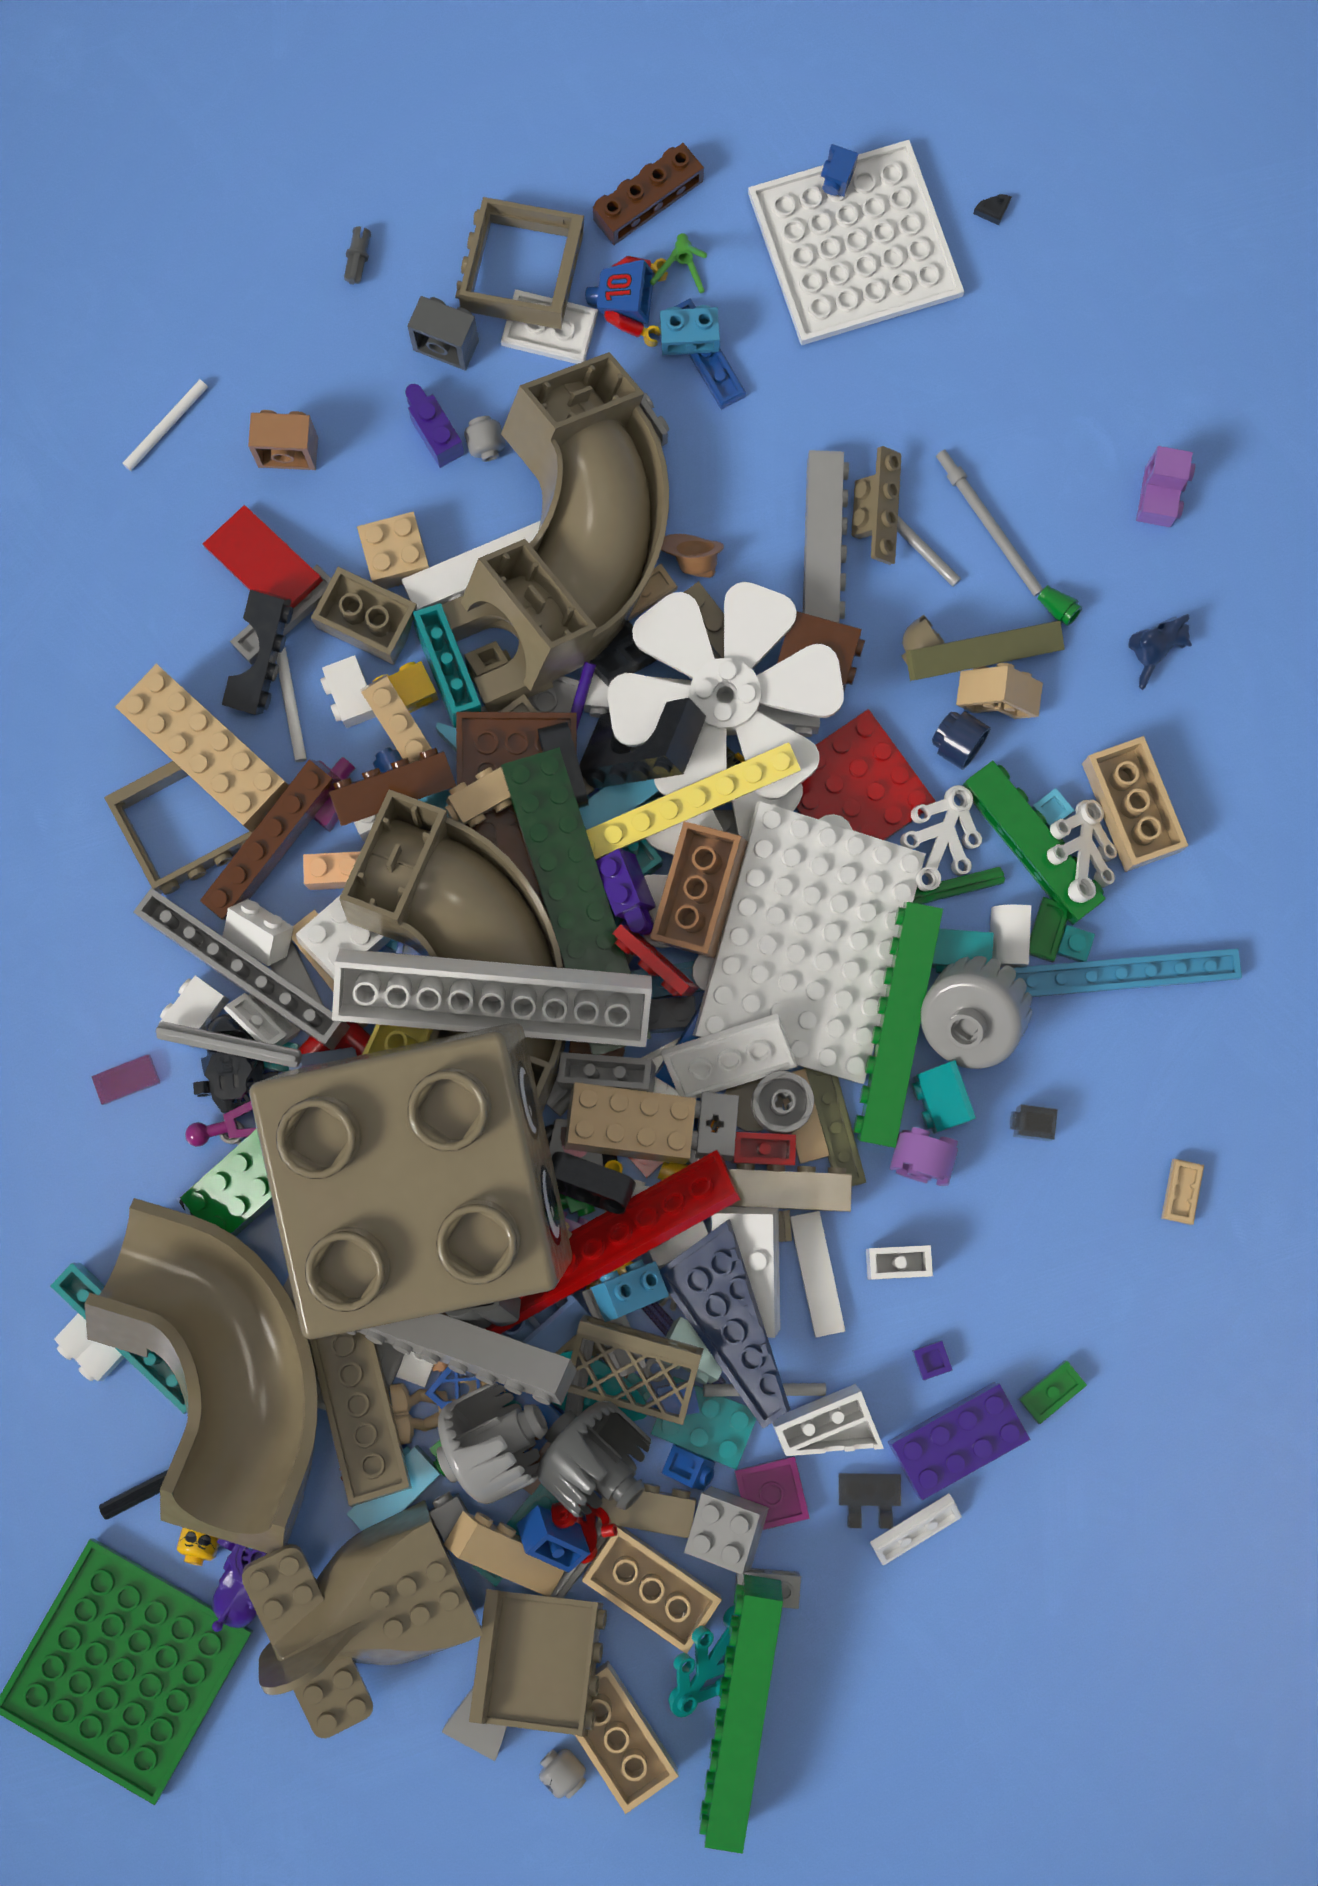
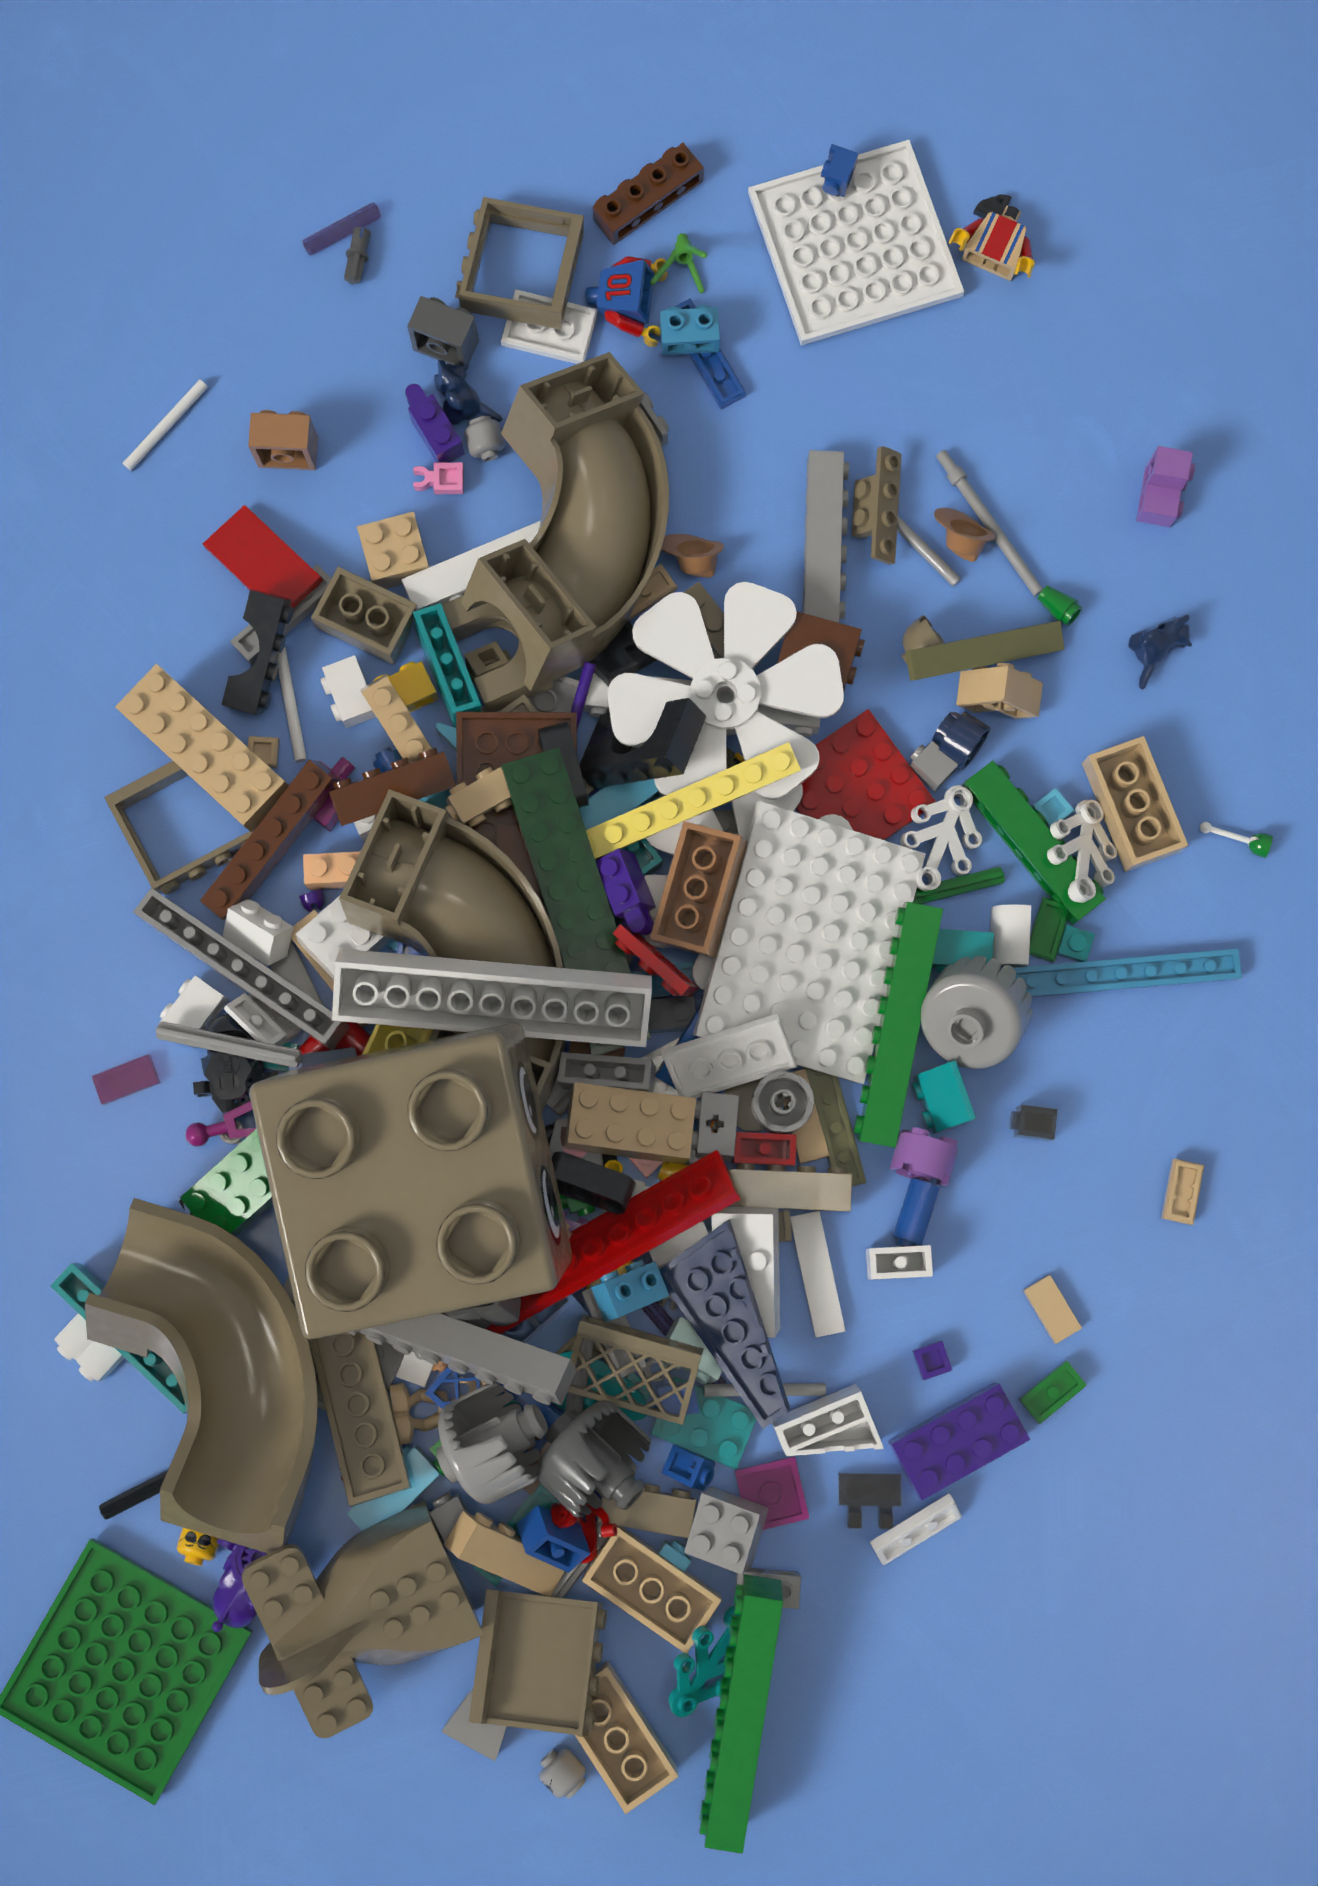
none -> tan tile [248,736,280,769]
none -> dark purple hinge [299,889,325,912]
none -> clear purple axle [302,202,381,255]
none -> bright pink plate [413,462,464,494]
none -> dark blue animal [434,360,503,425]
none -> medium azure plate [658,1540,691,1572]
none -> blue brick [893,1178,940,1247]
none -> light grey brick [910,741,958,792]
none -> medium nougat piece [934,508,996,562]
none -> torso [948,206,1035,281]
none -> tan tile [1022,1275,1082,1344]
none -> hinge [1200,822,1273,858]

